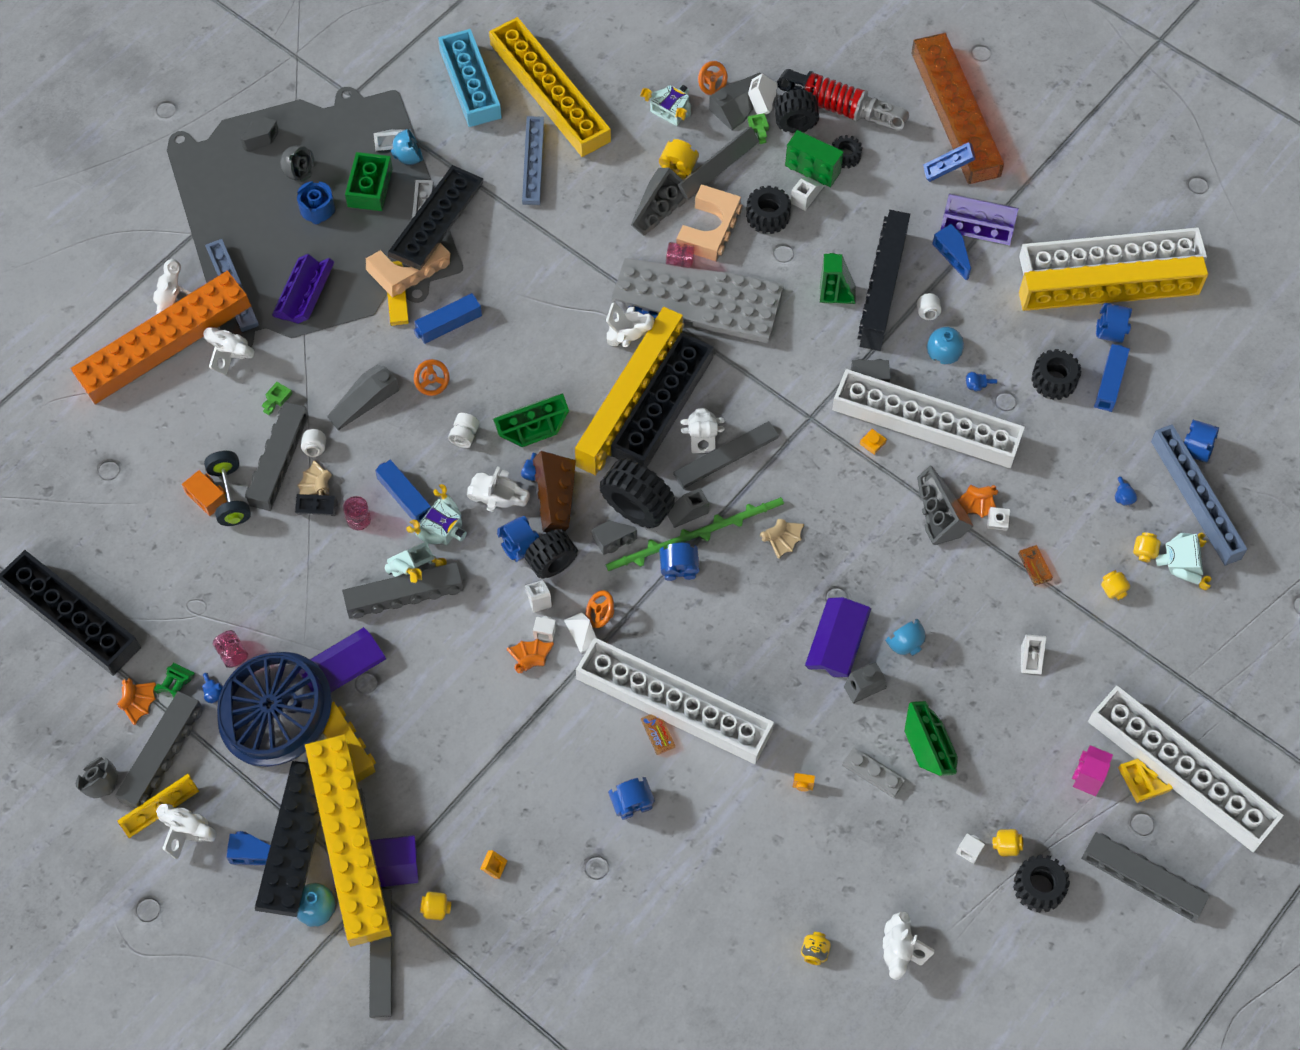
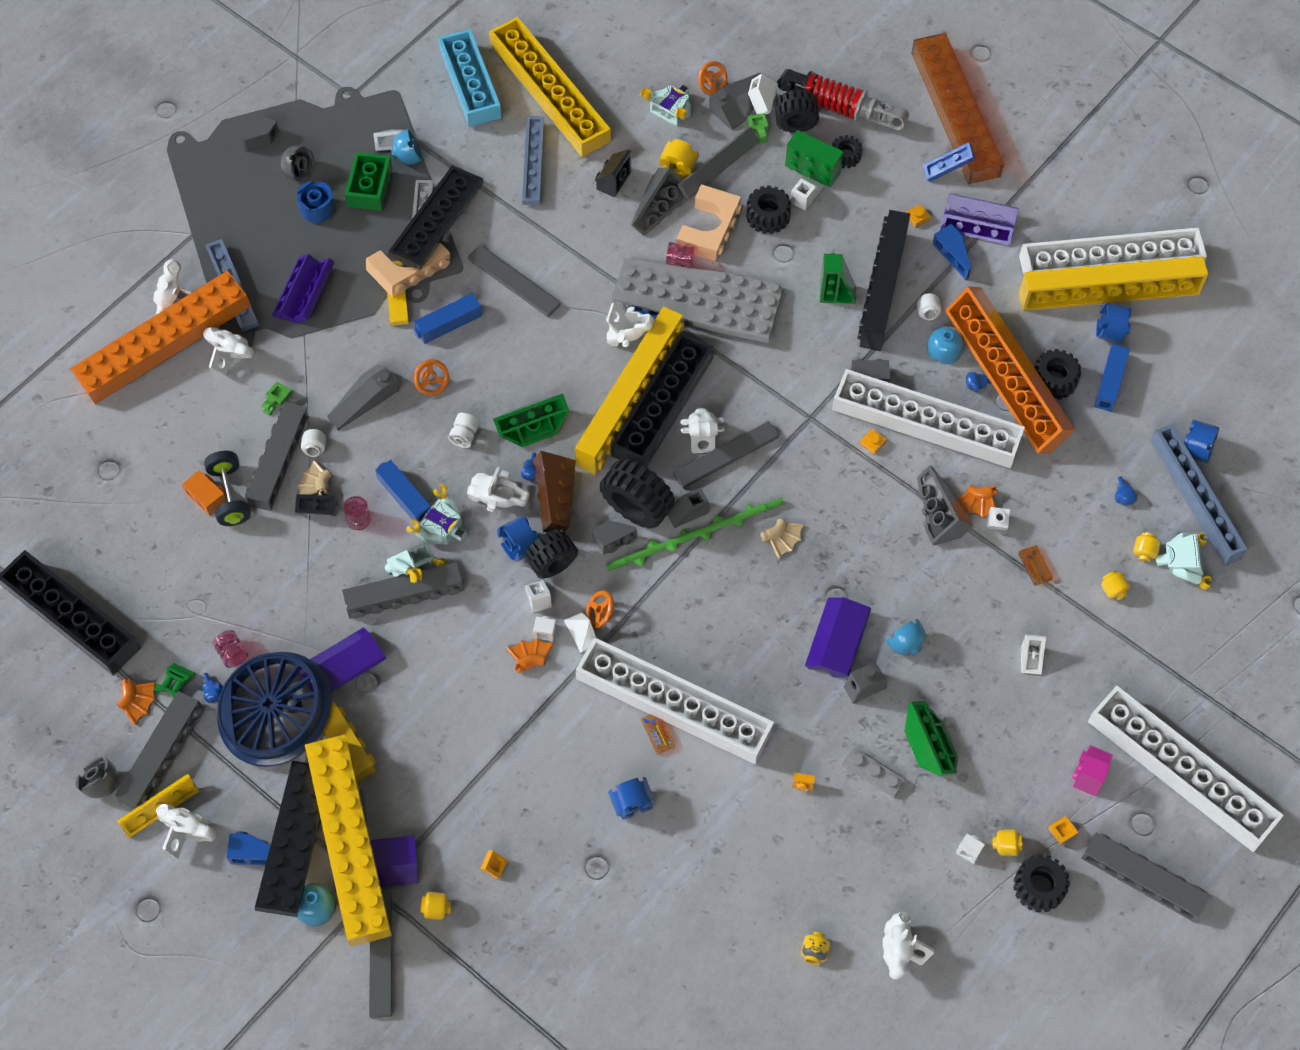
blue brick [659,543,700,581] -> none
yellow wing [1118,758,1173,803] -> none
none -> dark grey tile [468,245,560,318]
none -> black slope [595,150,631,197]
none -> light orange plate [906,204,931,228]
none -> orange brick [945,286,1075,454]
none -> light orange plate [1048,816,1078,845]

